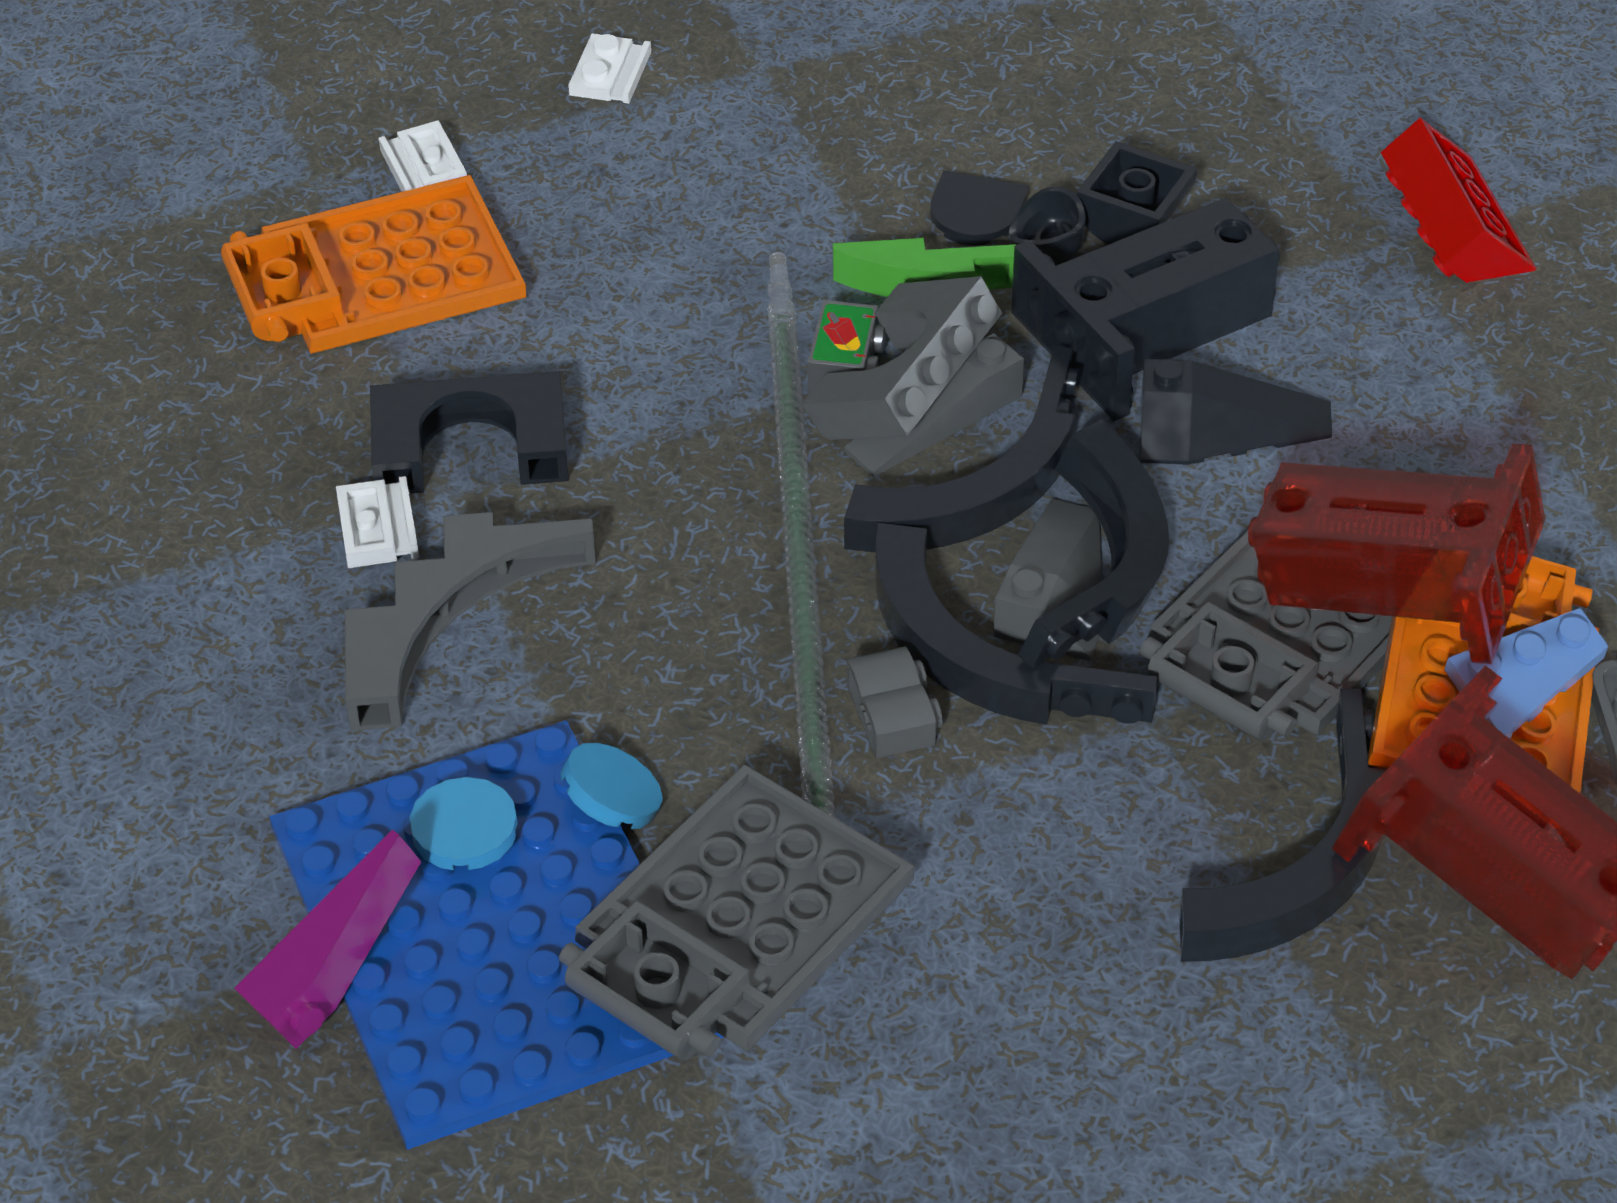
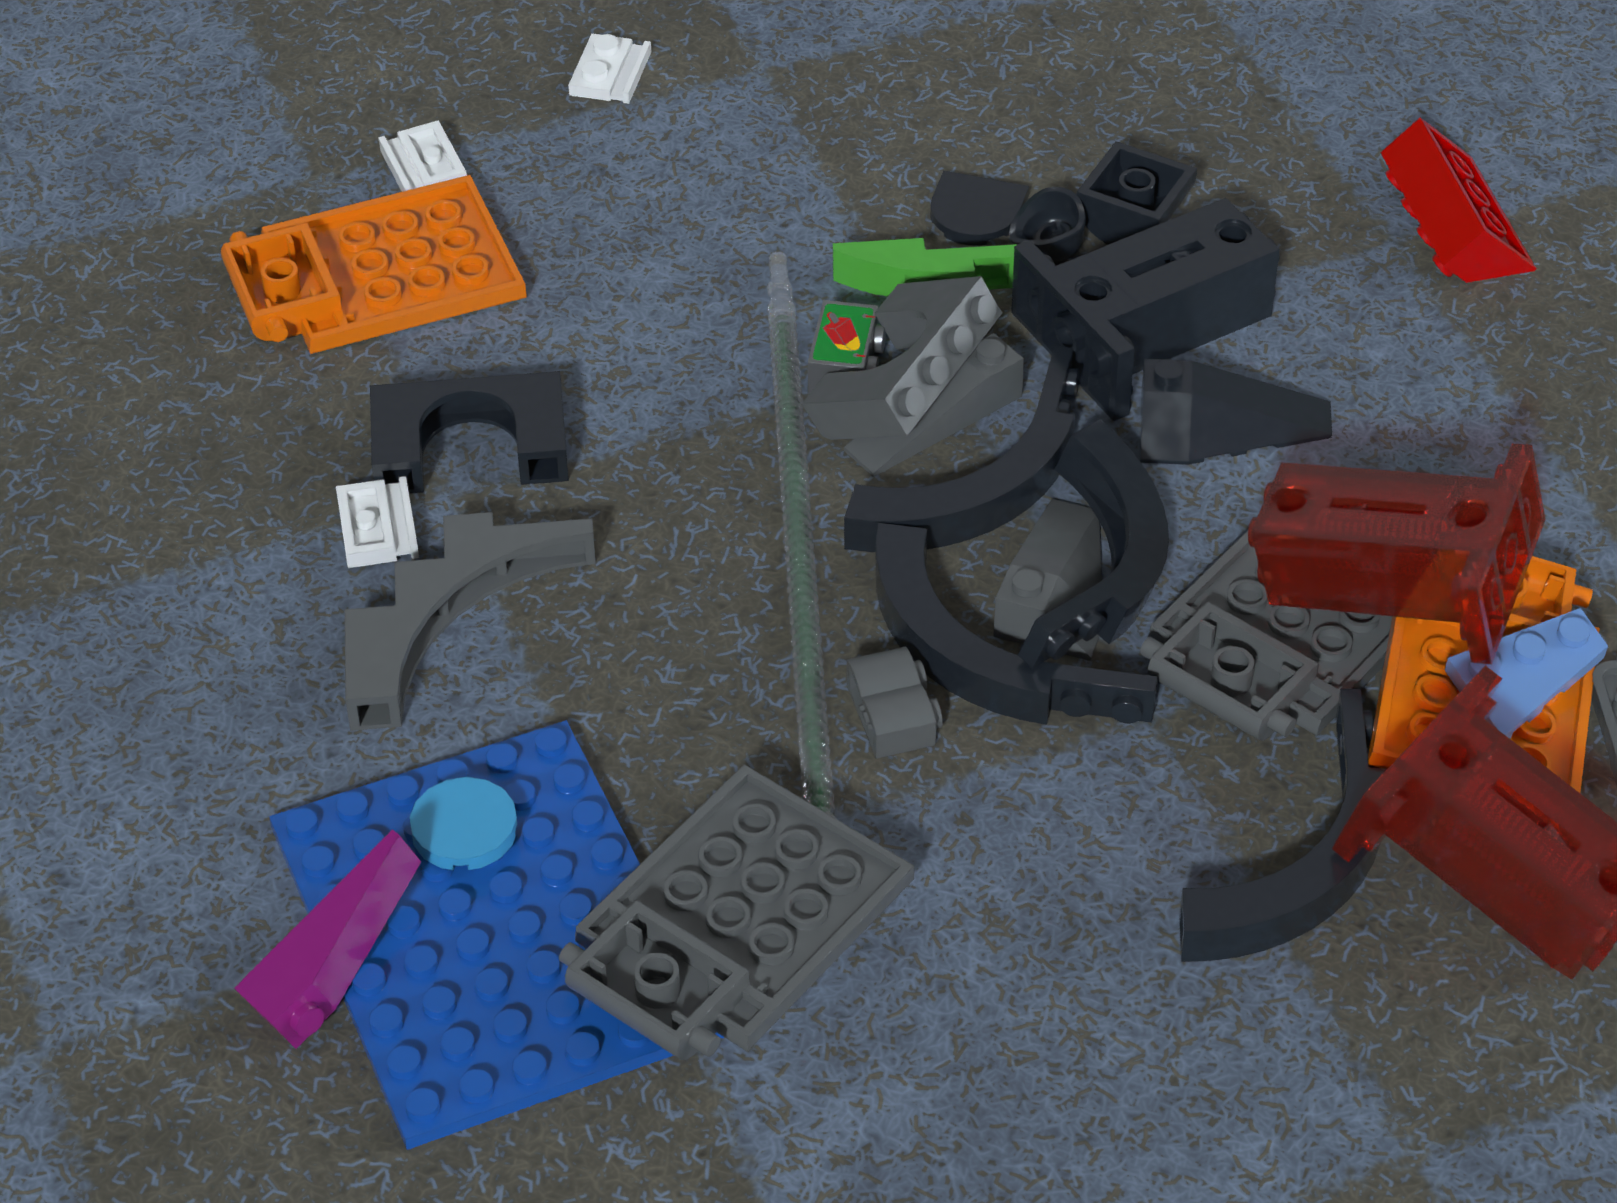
dark azure tile [560,743,663,829] -> none

